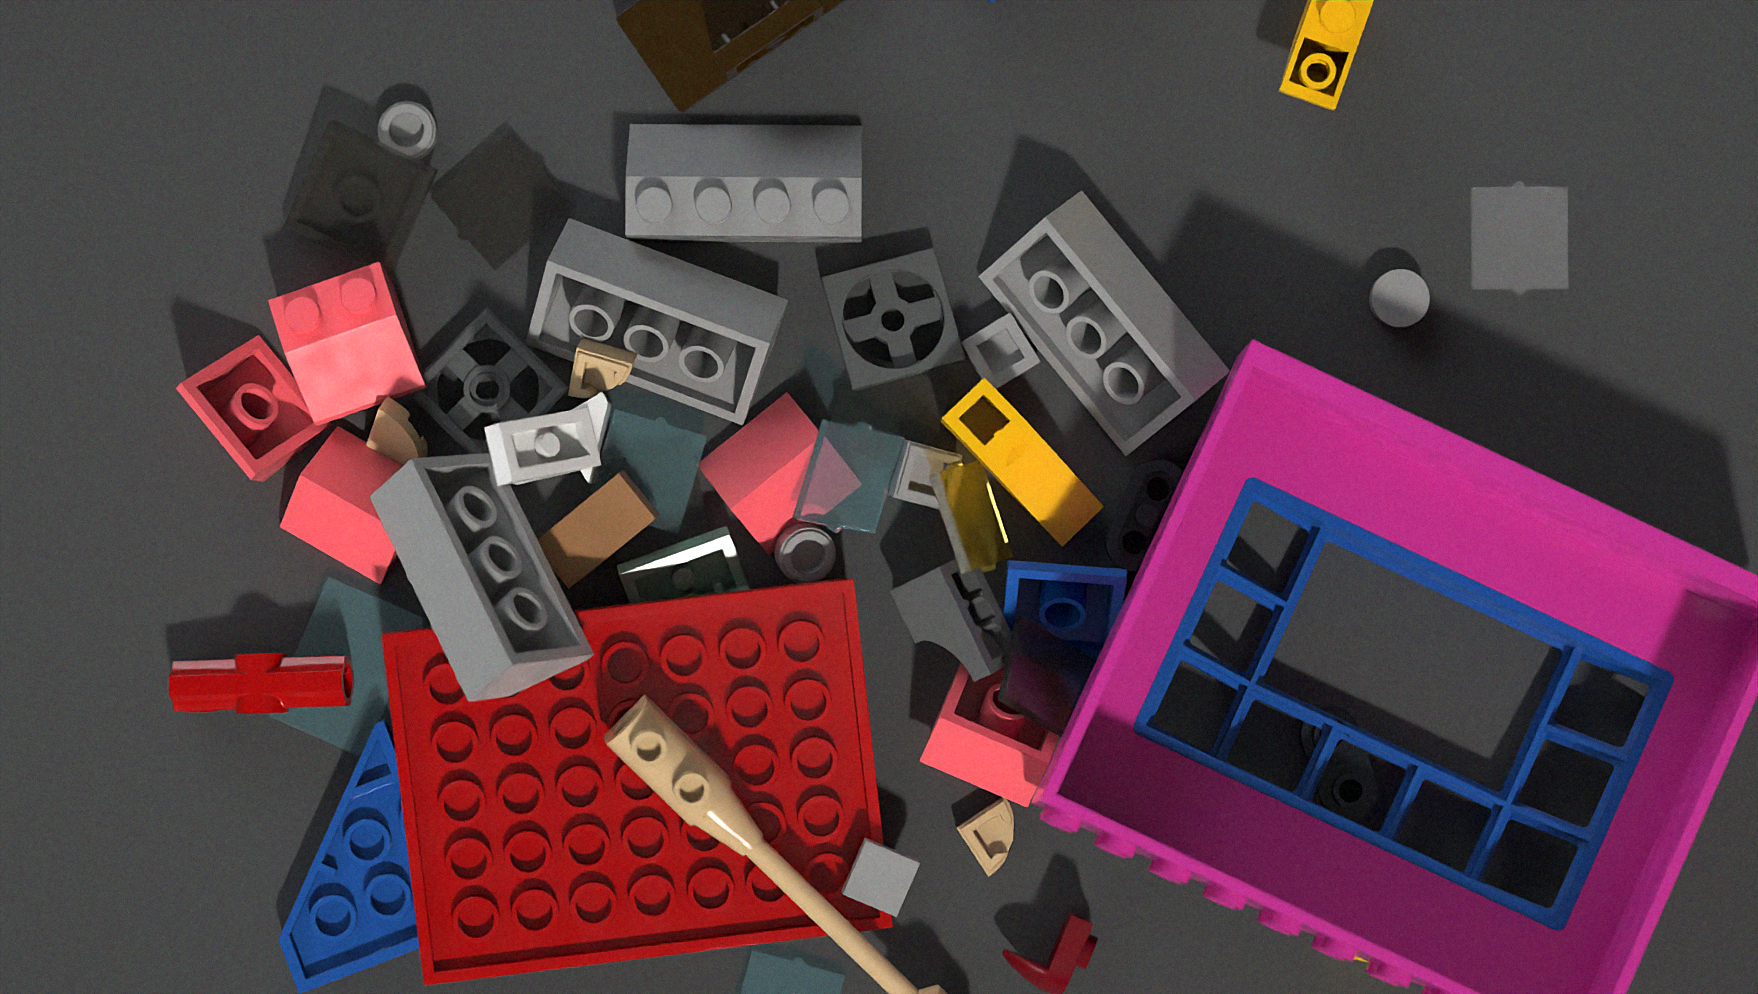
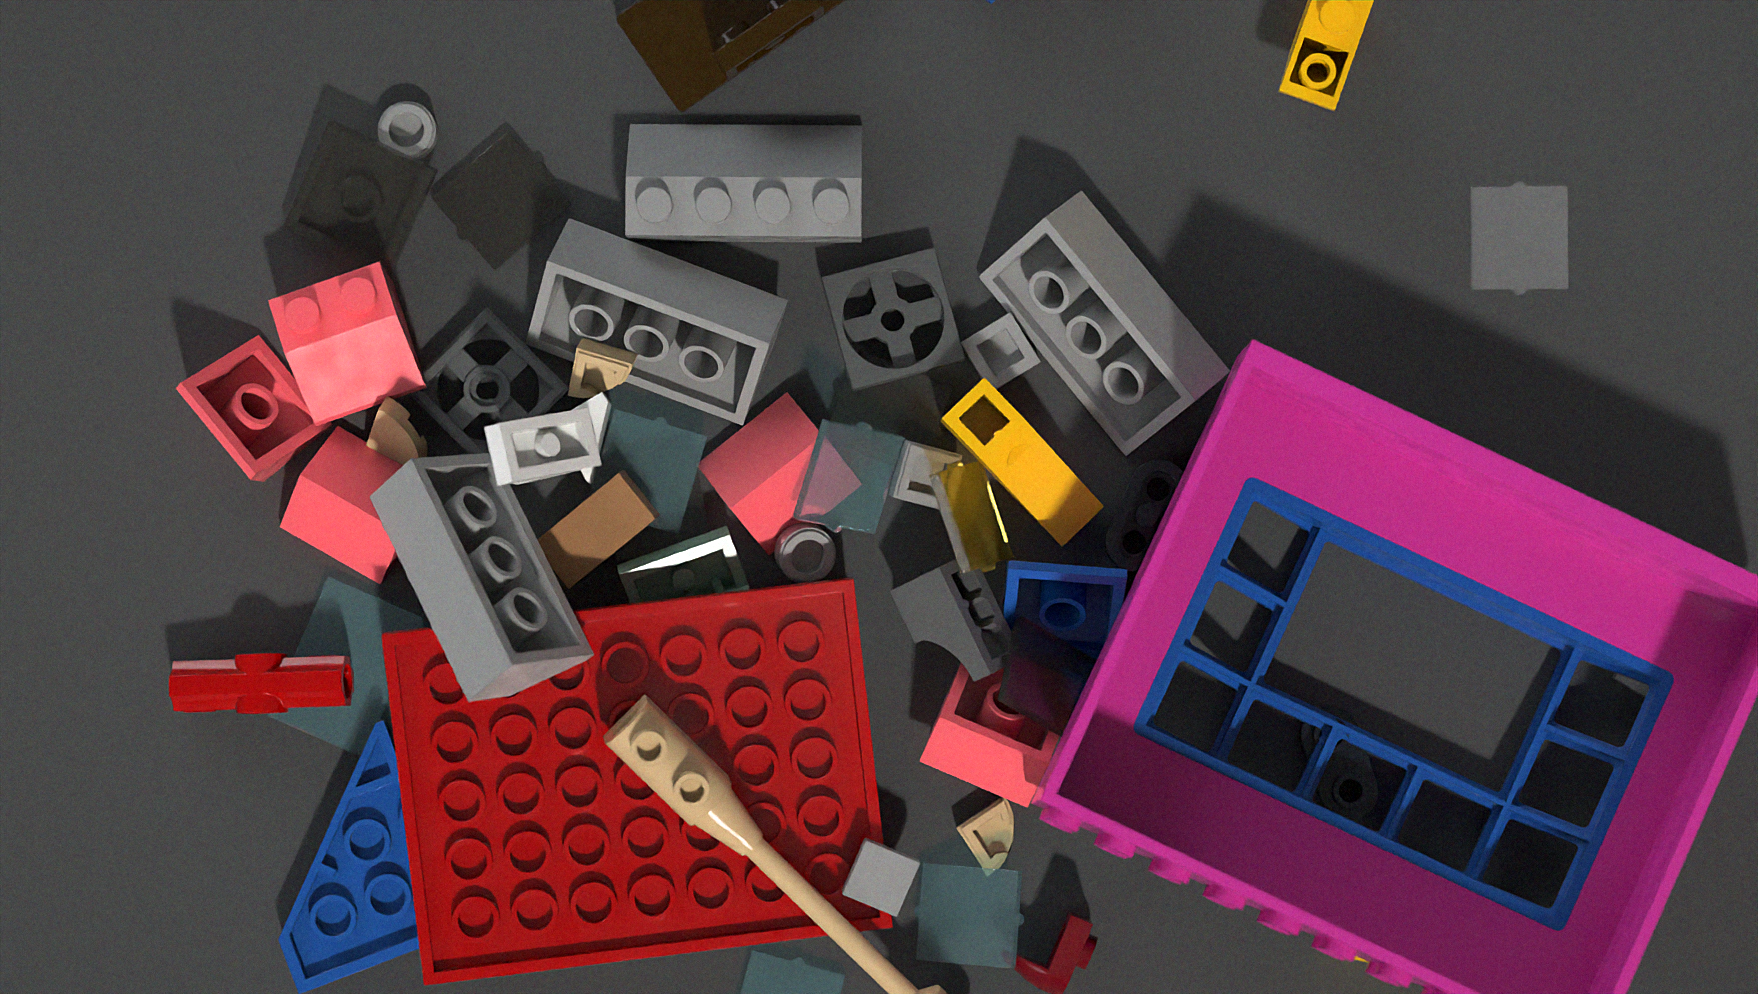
light grey tile [1369,269,1430,328] -> none
none -> clear light blue piece [914,863,1024,968]

